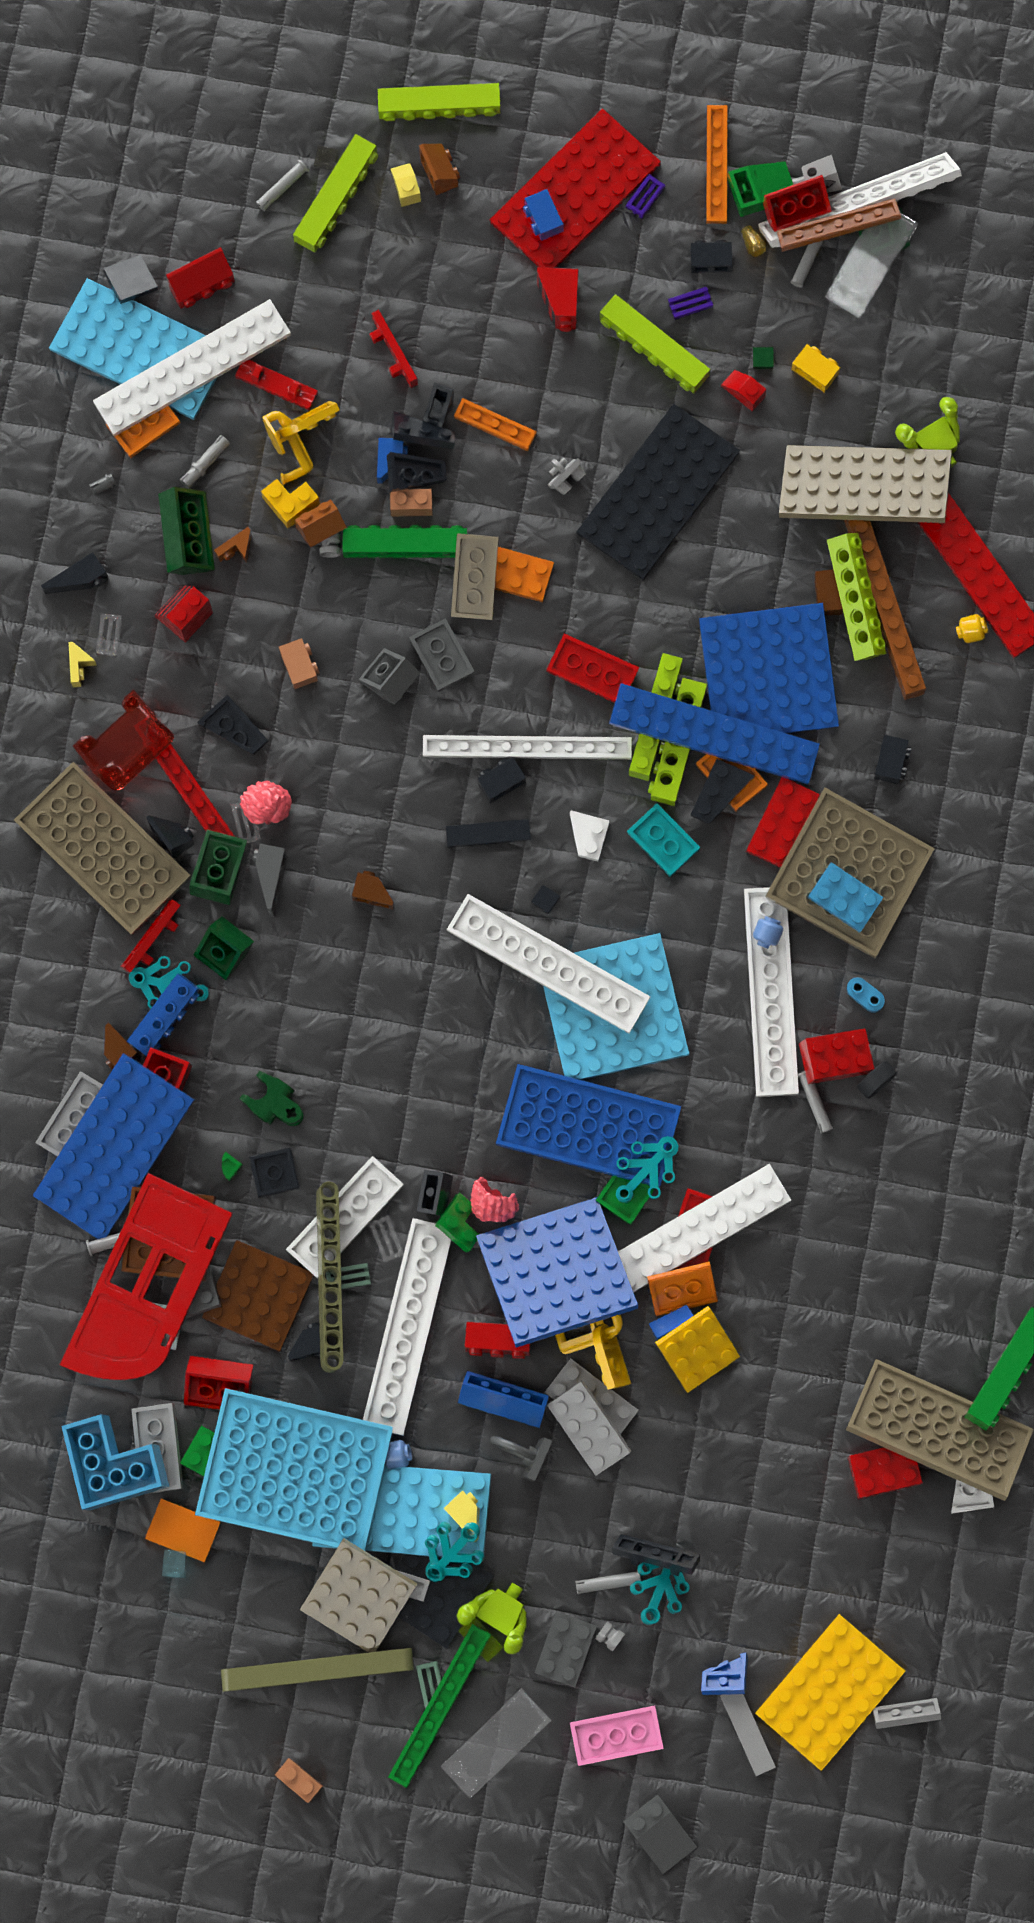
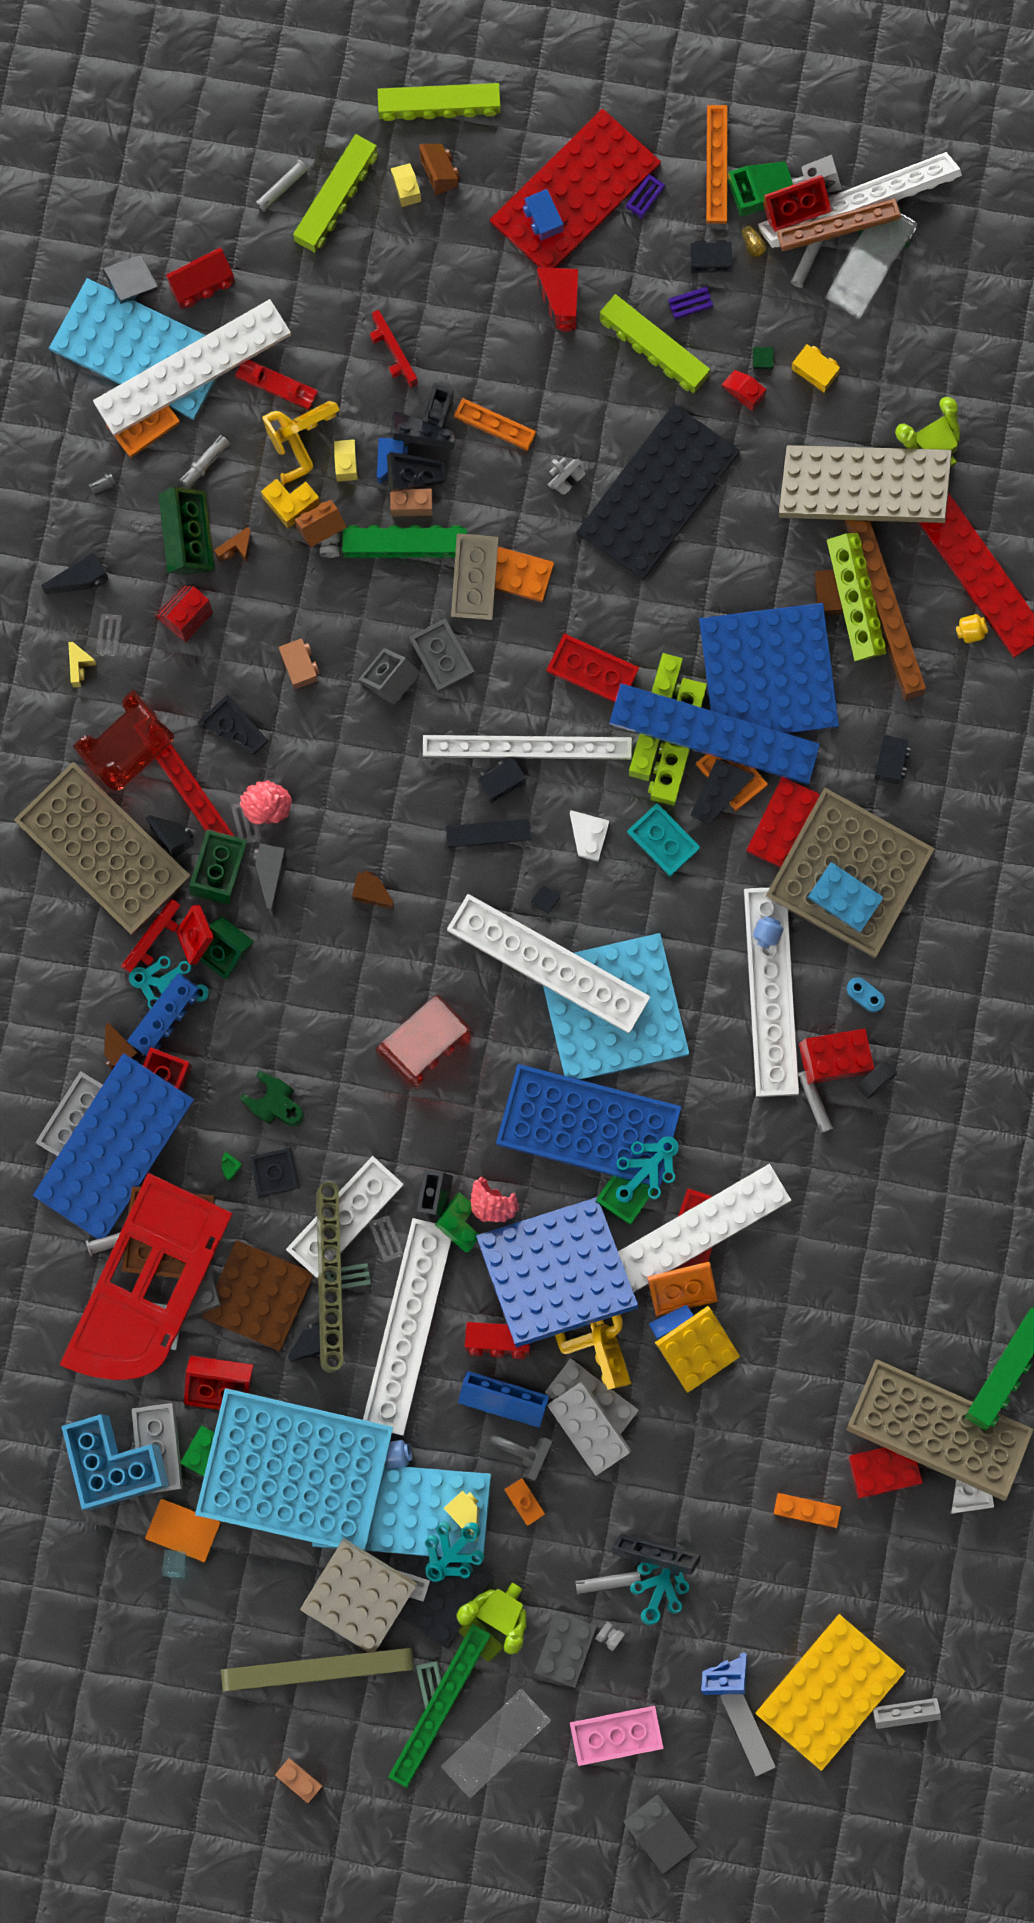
none -> red plate [176,905,213,964]
none -> light yellow slope [334,440,358,482]
none -> clear red windscreen [376,995,472,1089]
none -> orange plate [504,1478,545,1526]
none -> orange plate [773,1493,841,1528]

